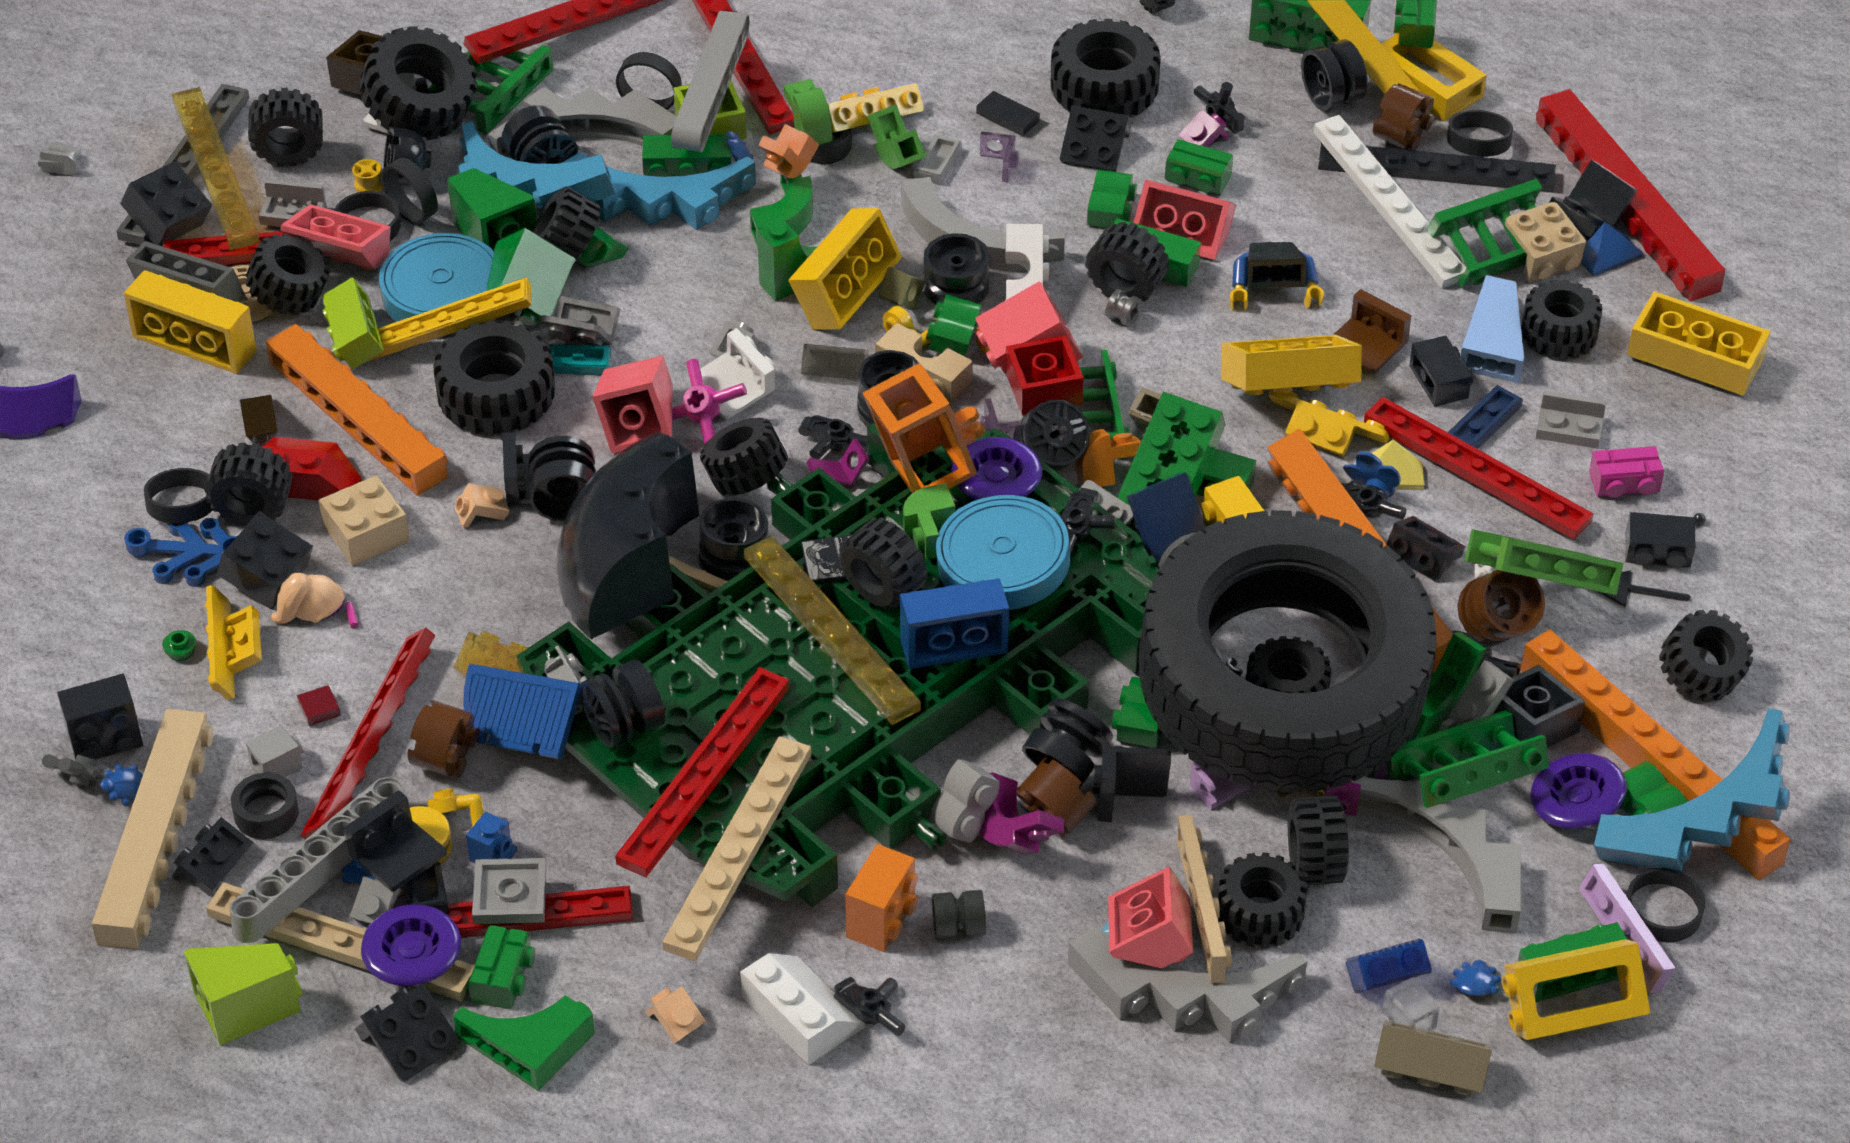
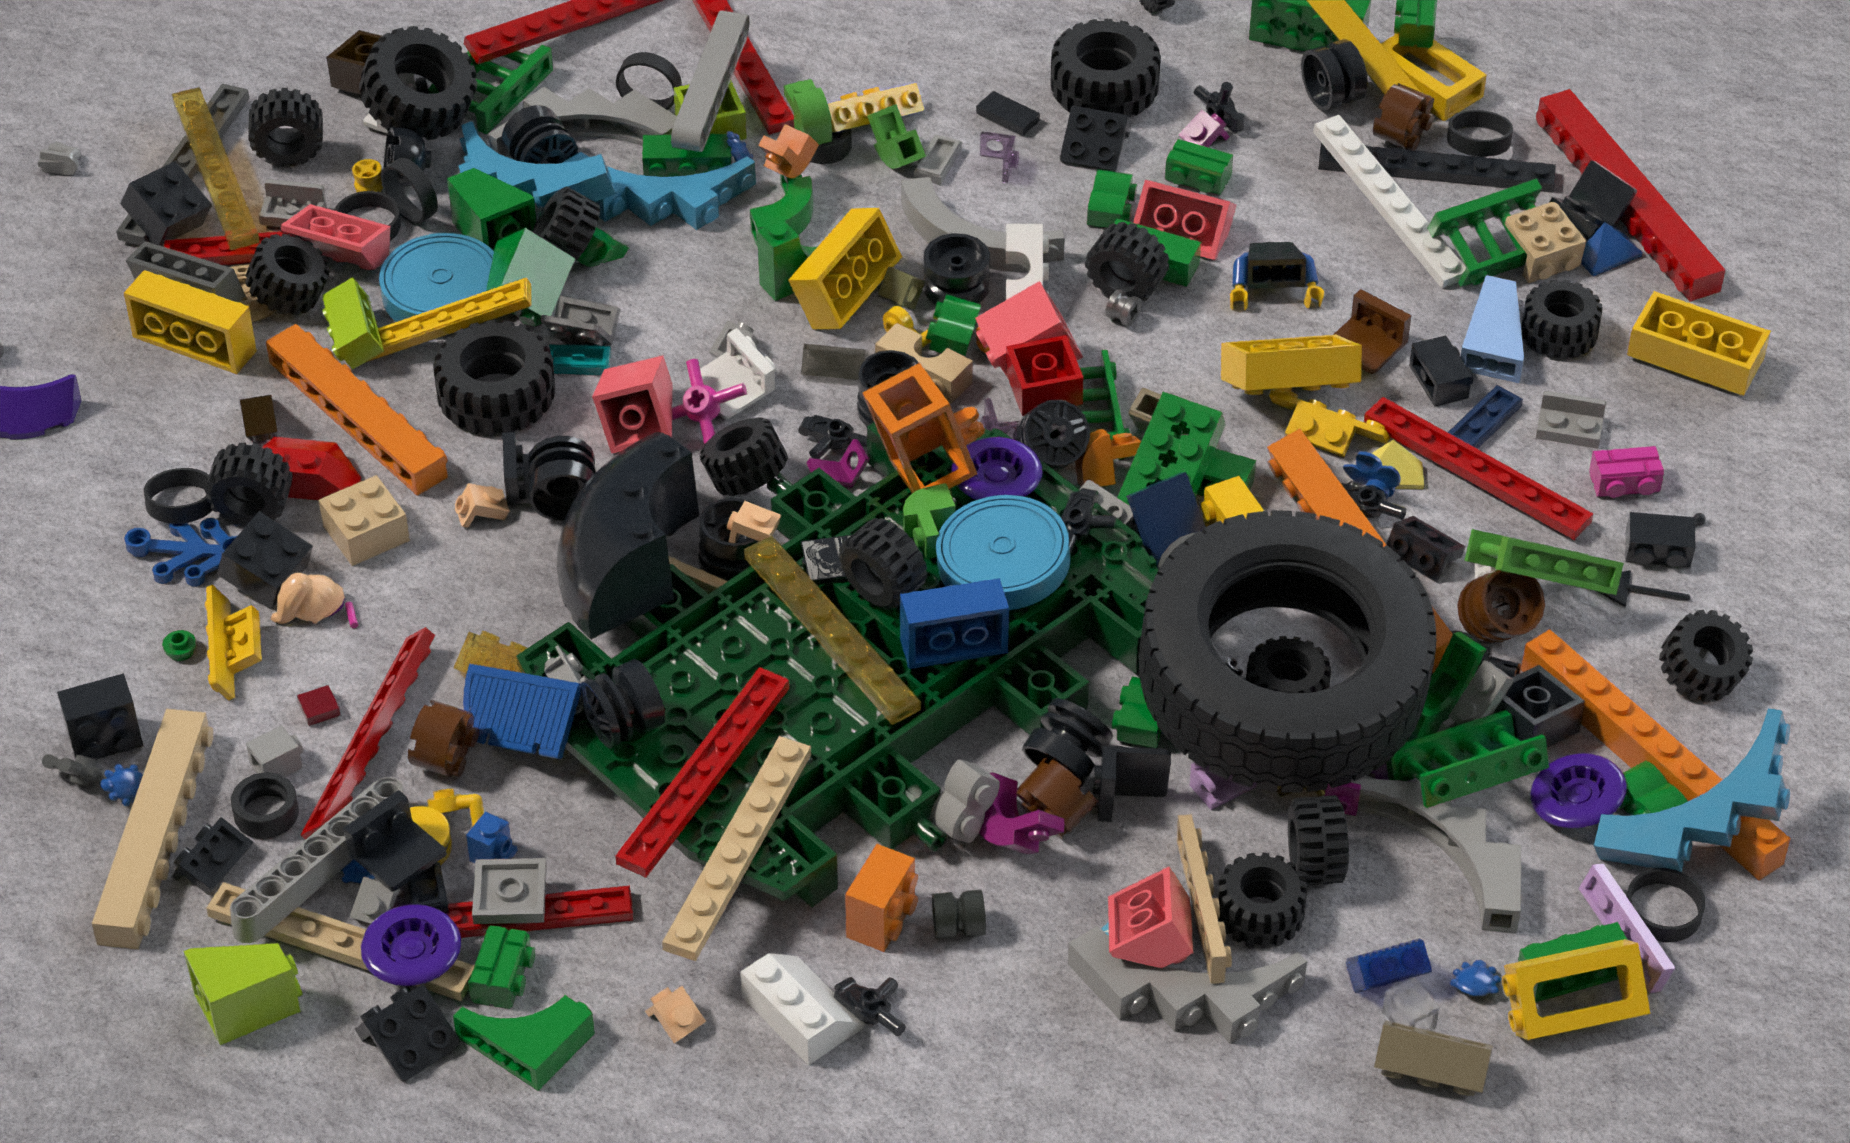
none -> light nougat bracket [727,501,781,544]

